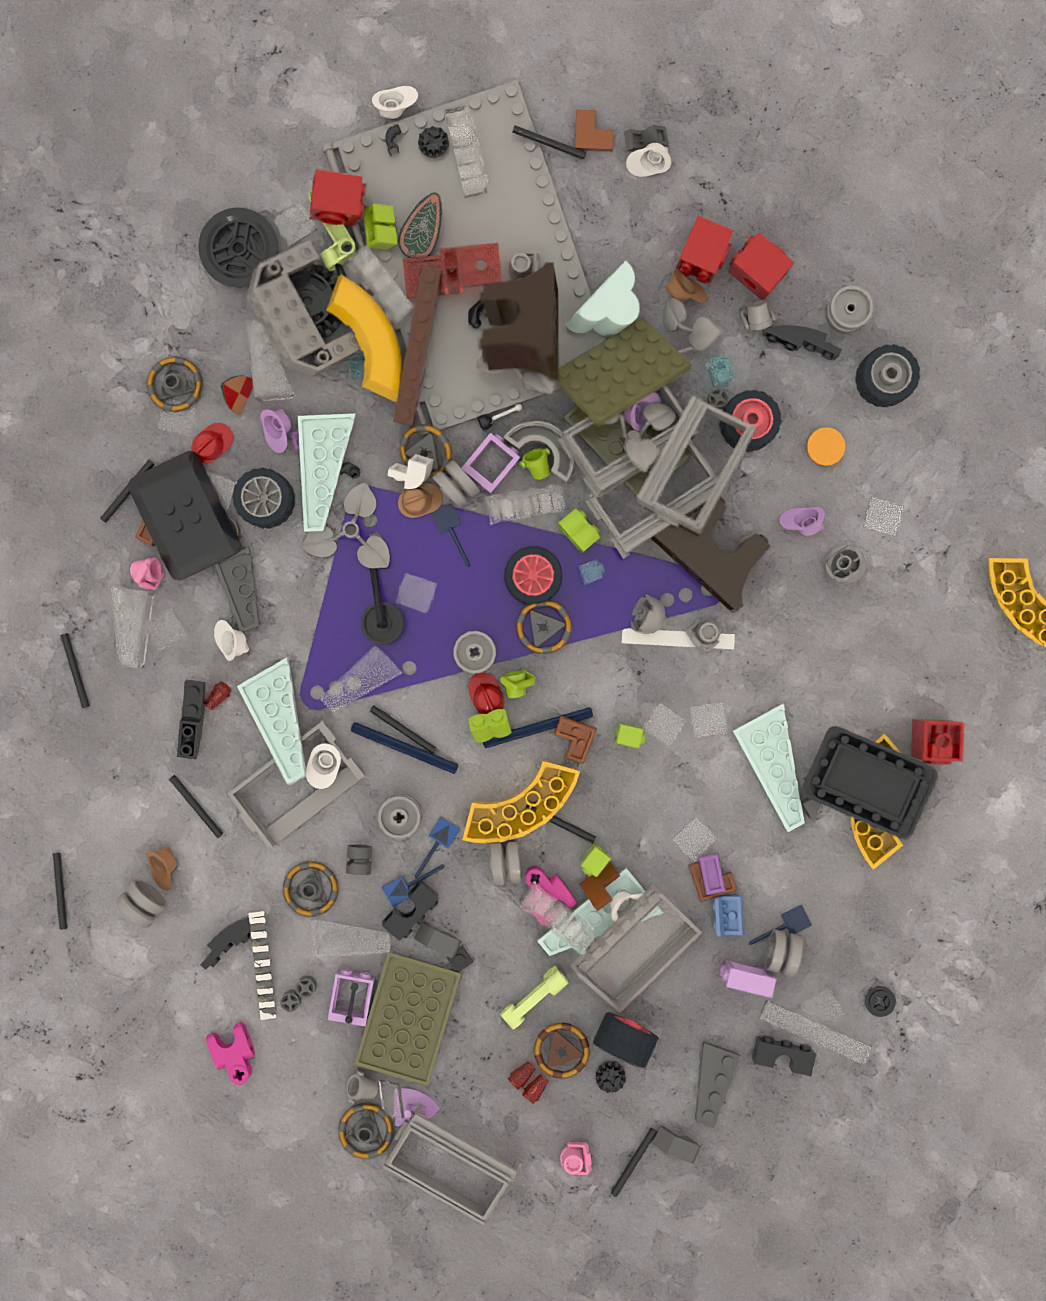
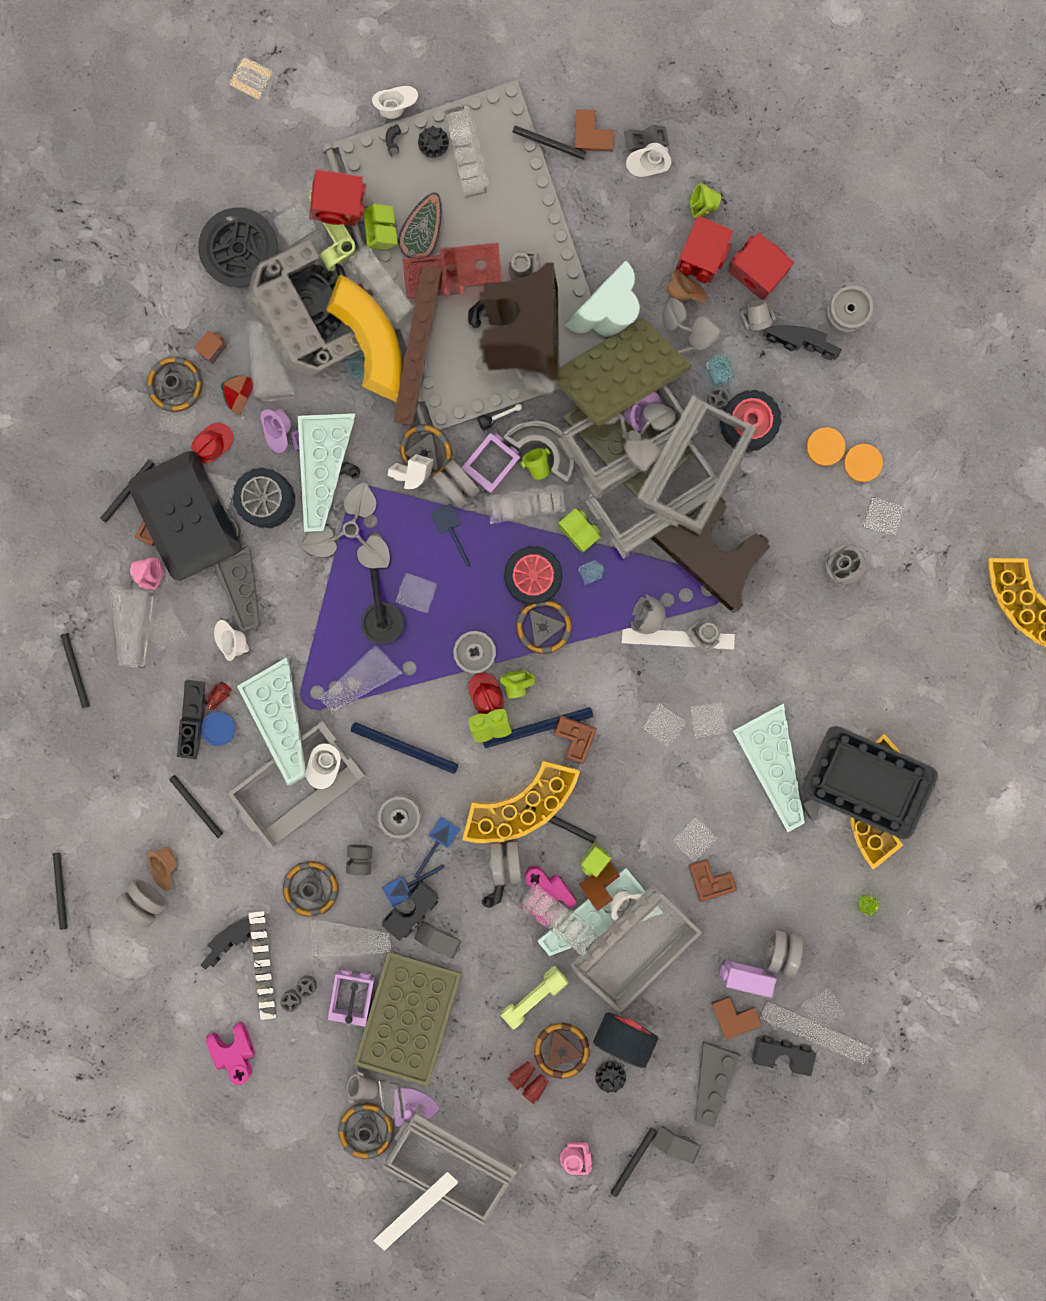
black bar [369,705,437,754] -> none
medium nougat piece [398,483,443,518] -> none
black plate [446,945,473,972] -> none
lime piece [614,722,646,748] -> none
medium lavender tile [698,853,725,895] -> none
medium blue bracket [713,895,745,937] -> none
dark blue piece [749,904,812,945] -> none
lavender piece [780,507,825,536] -> none
wheel [855,344,920,408] -> none
black gear [865,986,896,1017] -> none
red brick [911,719,964,765] -> none
none -> dark orange brick [194,331,227,364]
none -> blue piece [201,712,235,746]
none -> clear piece [228,56,273,100]
none -> white sticker [373,1172,458,1251]
none -> black arm [482,885,505,908]
none -> lime piece [689,183,721,219]
none -> dark orange tile [711,996,761,1040]
none -> light orange tile [844,444,883,482]
none -> clear neon green tile [858,895,878,916]

